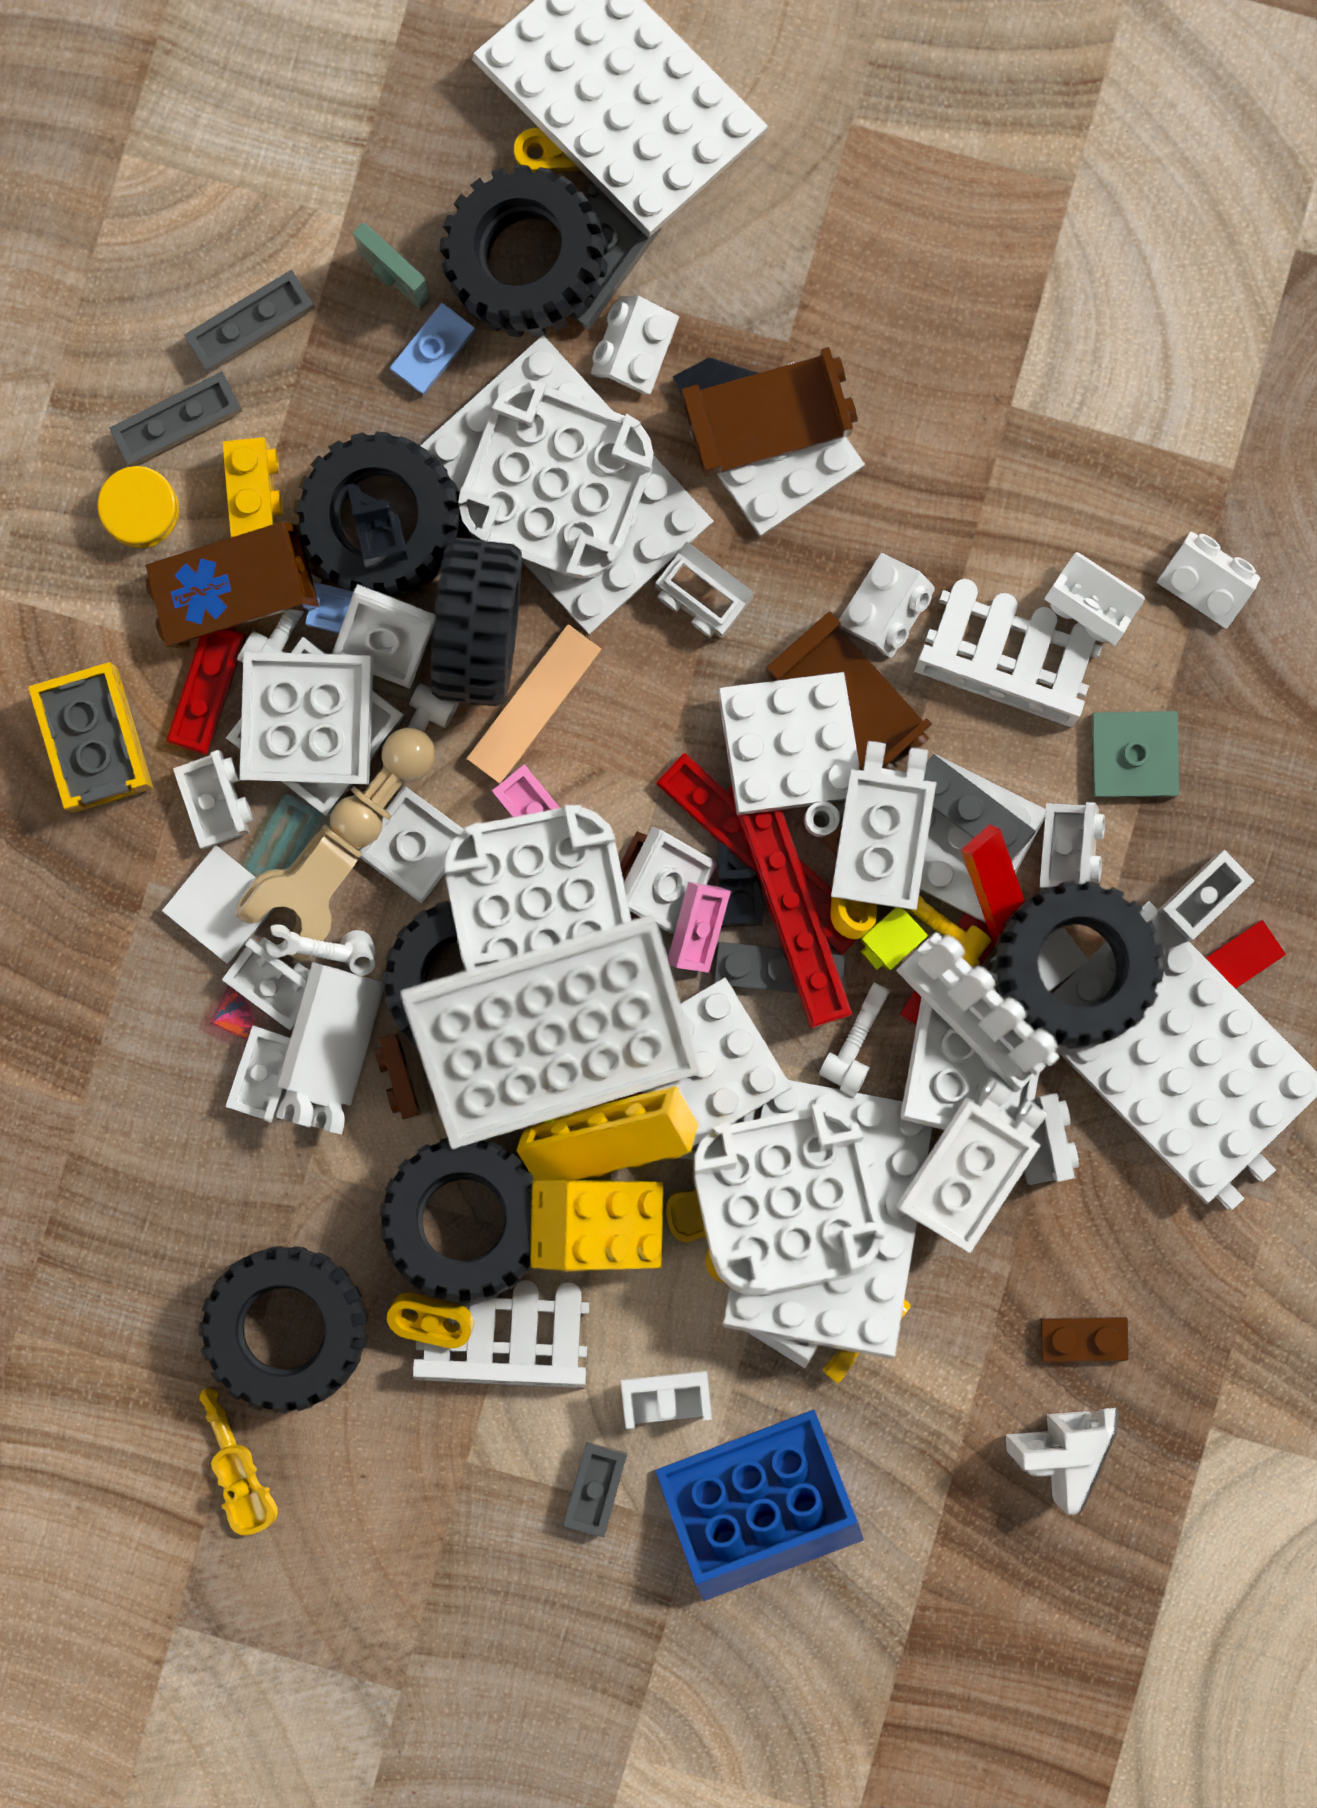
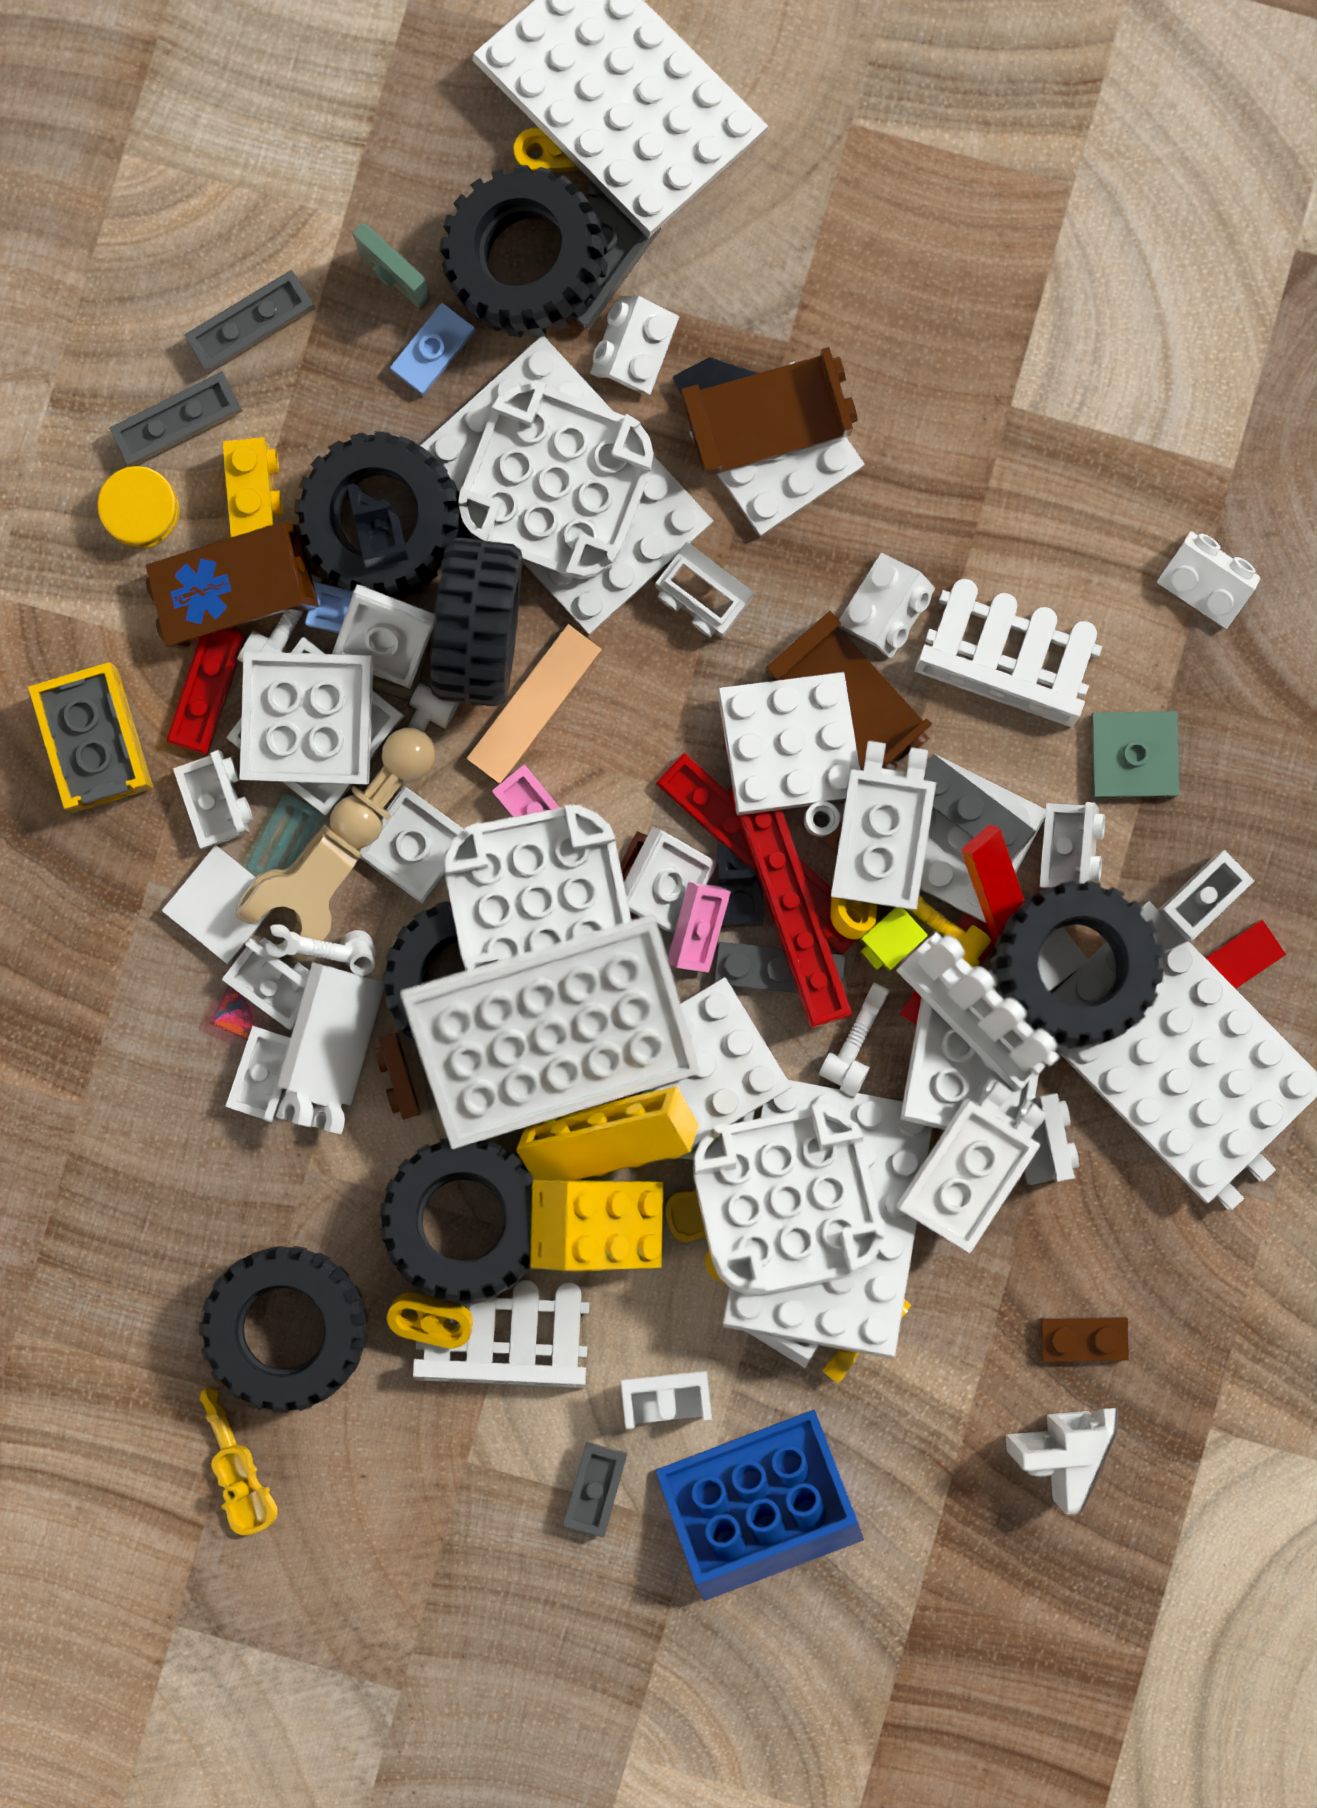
white bracket [1044,552,1145,646] -> none

